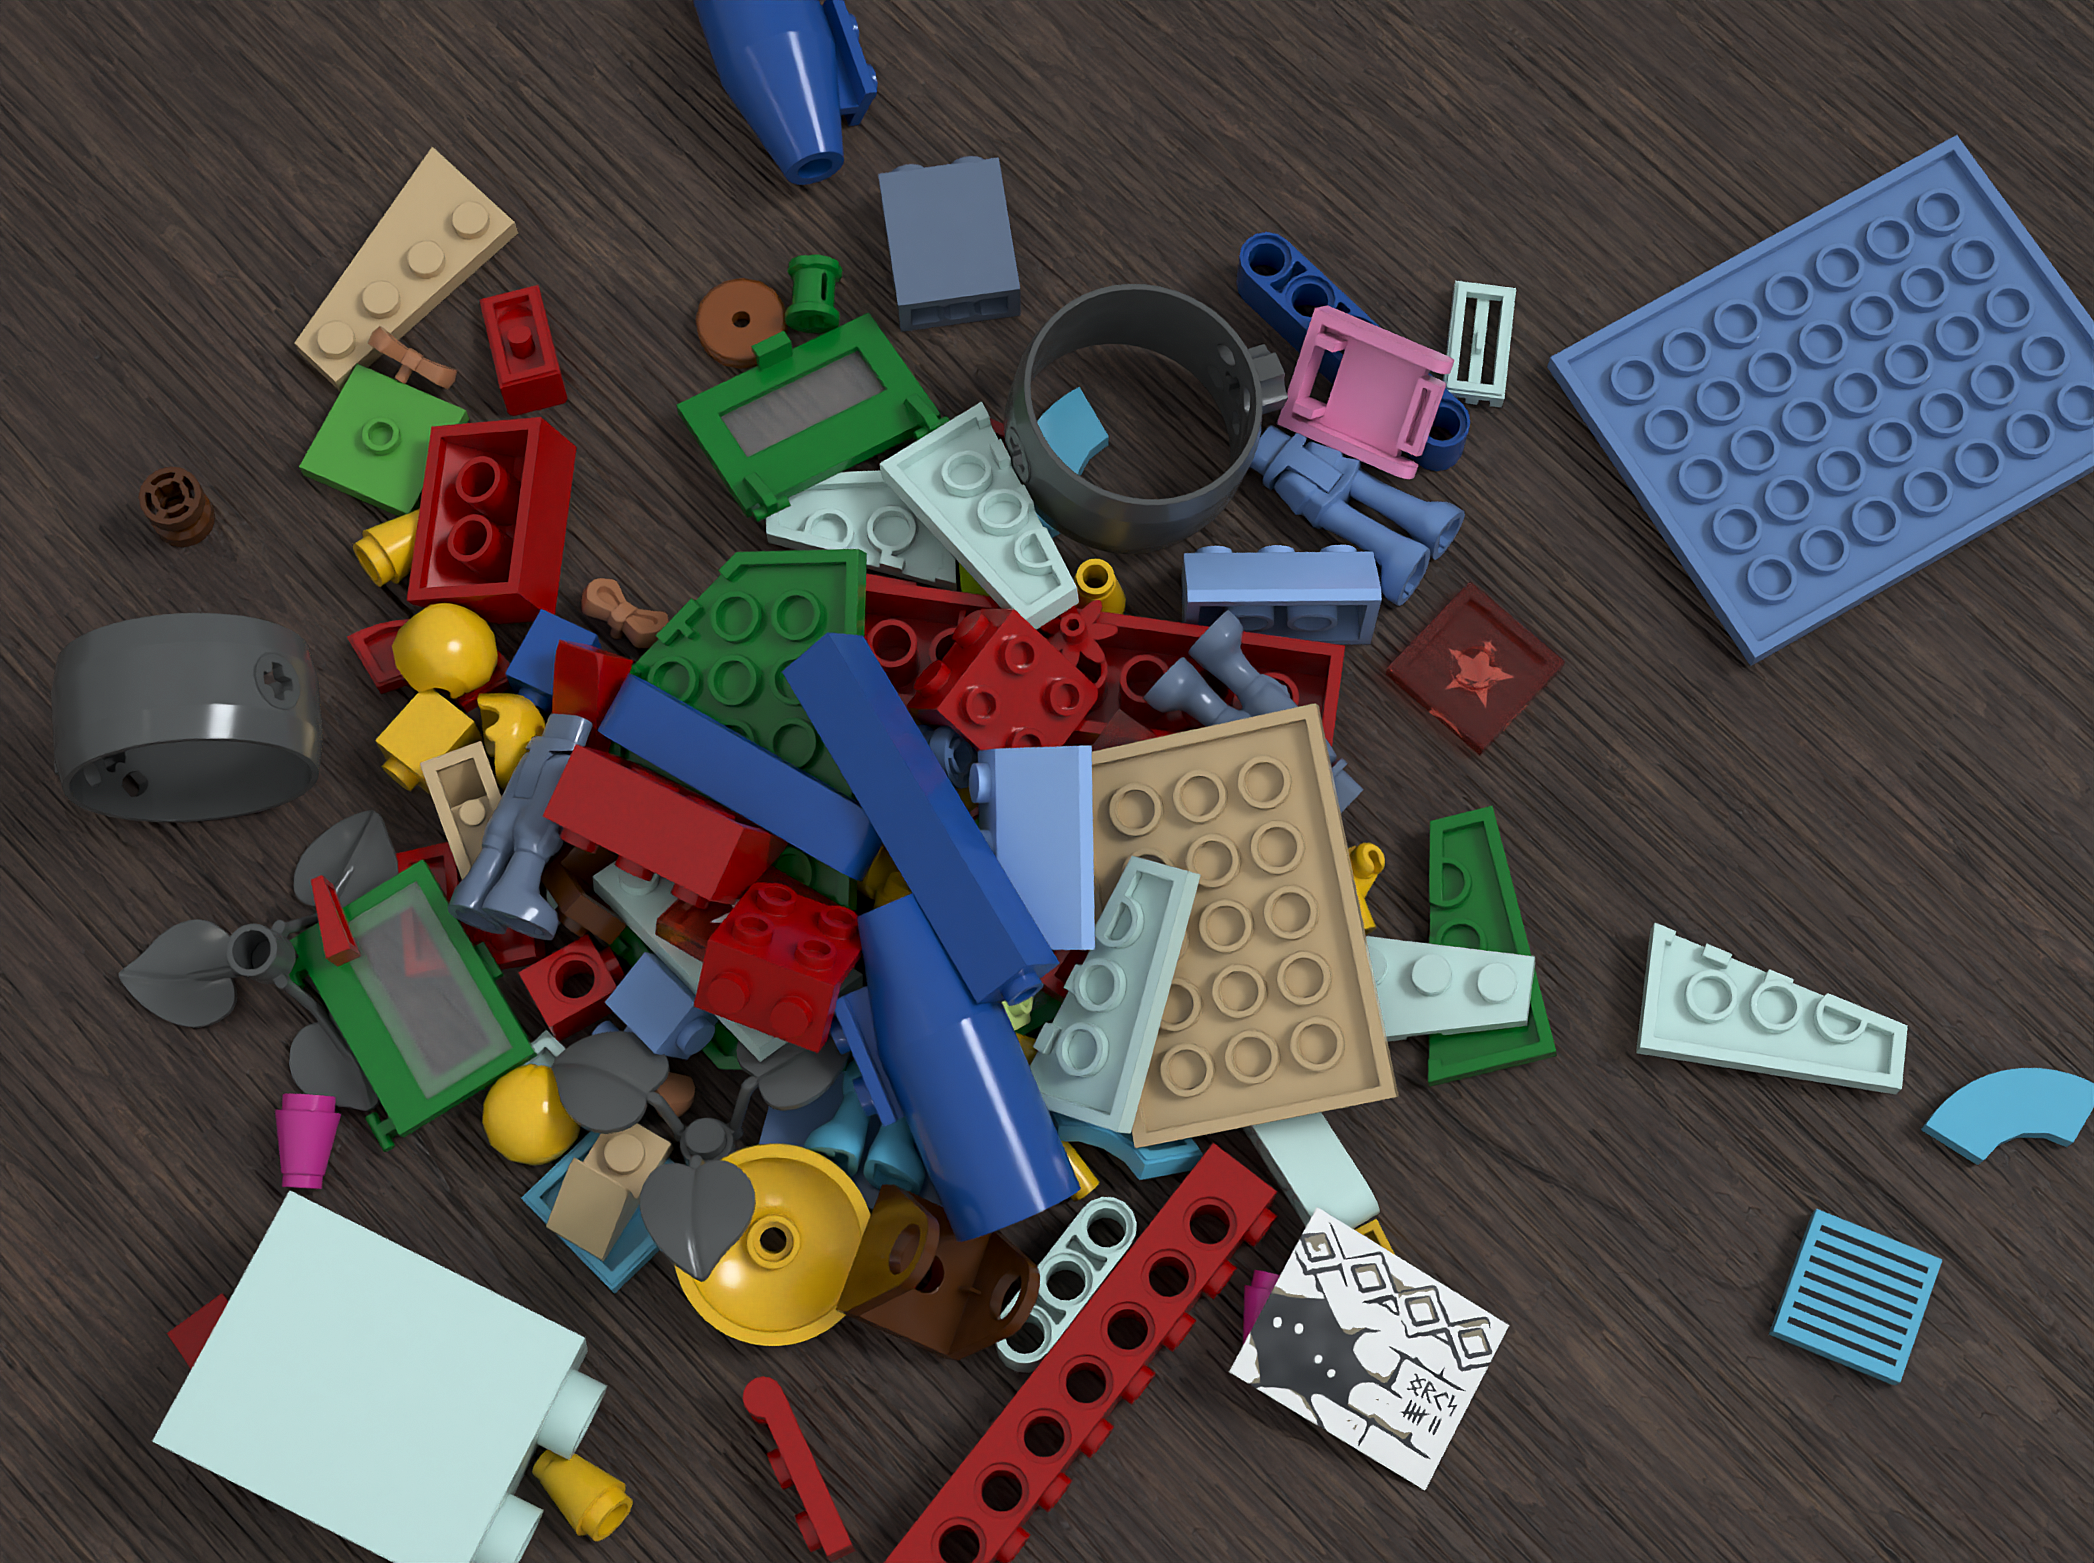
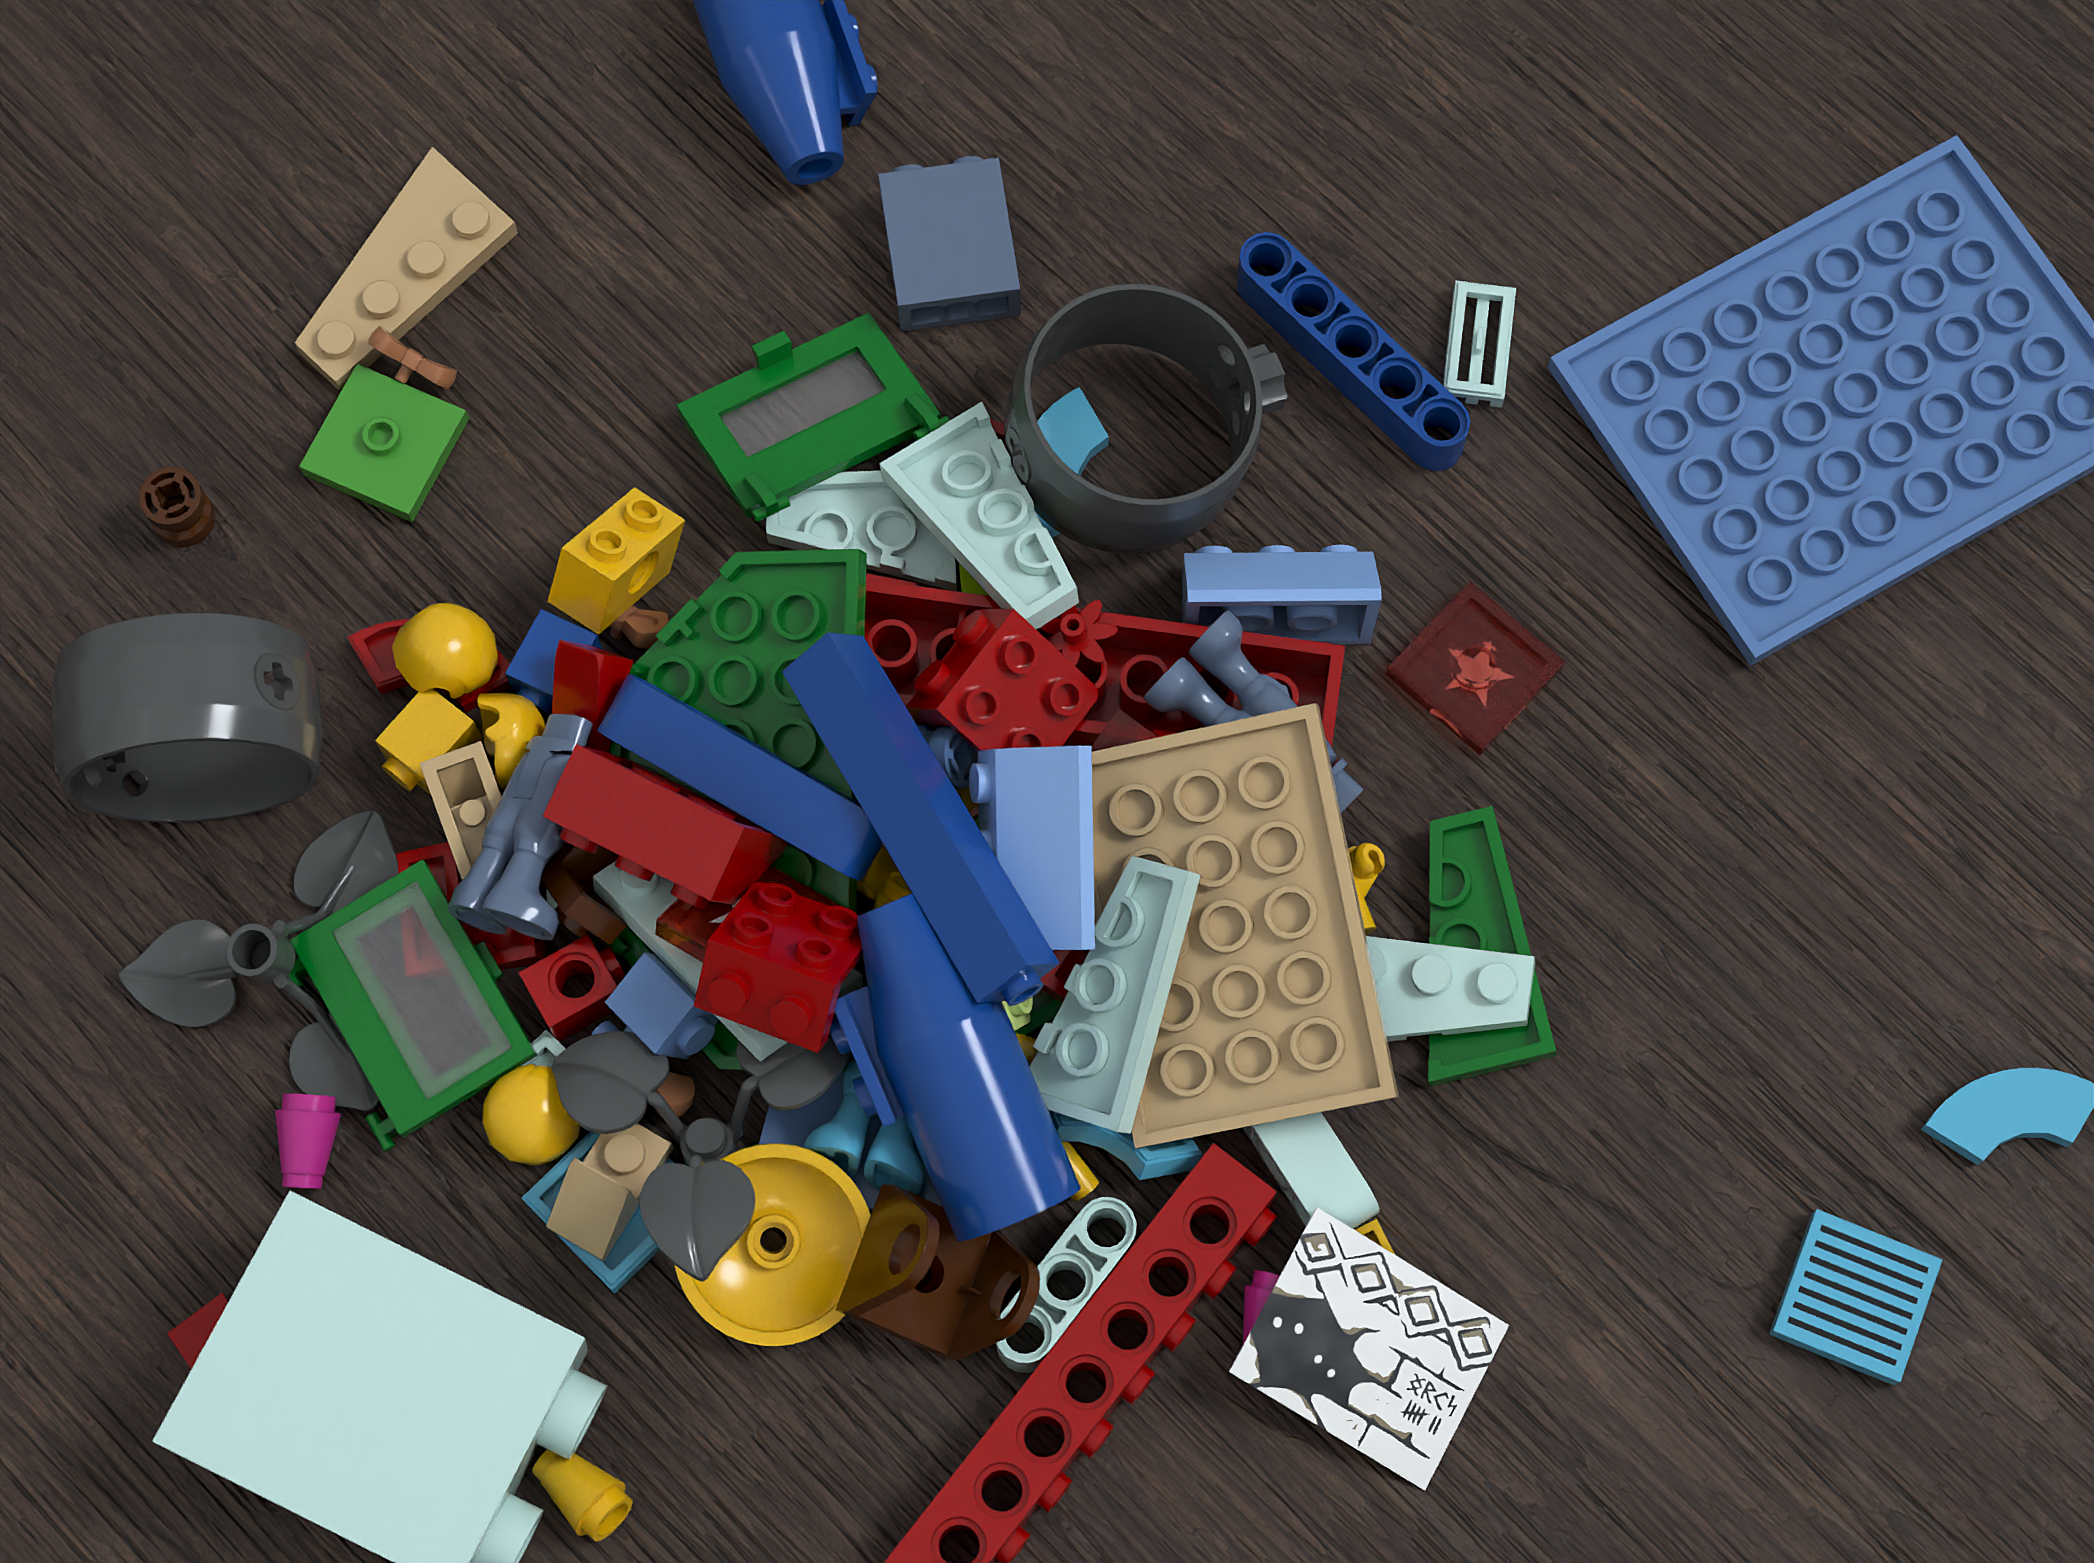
red piece [311,875,361,967] -> none
yellow cone [353,509,420,587] -> none
red slope [407,417,577,624] -> none
red slope [479,285,568,416] -> none
dark orange piece [696,278,788,369] -> none
red plate [743,1376,855,1562] -> none
green bush [785,254,842,333] -> none
yellow cone [1073,559,1126,614] -> none
medium blue piece [1249,425,1465,606] -> none
bright pink container [1277,305,1454,479] -> none
light aqua wing [1636,923,1908,1095] -> none
none -> yellow brick [547,487,685,635]

